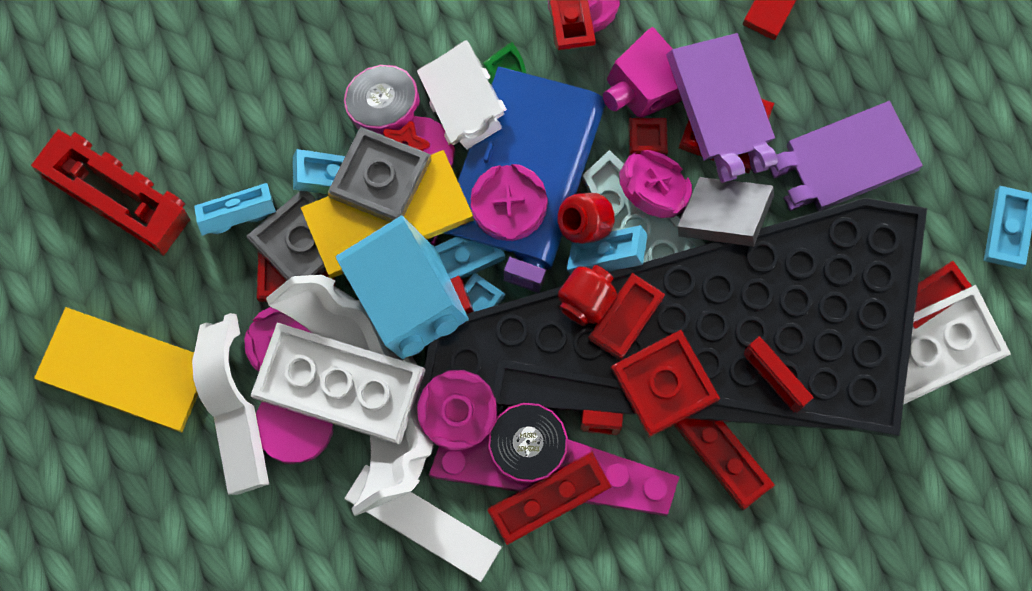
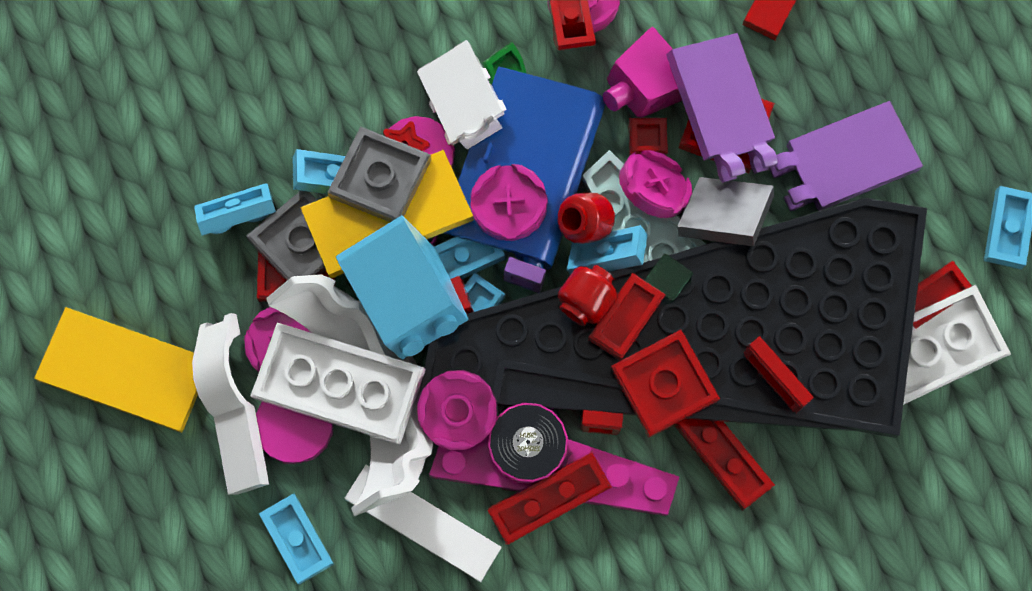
red brick [31,129,190,256] -> none
tile [344,65,420,135] -> none
none -> medium azure plate [259,493,334,585]
none -> clear green piece [645,254,693,301]

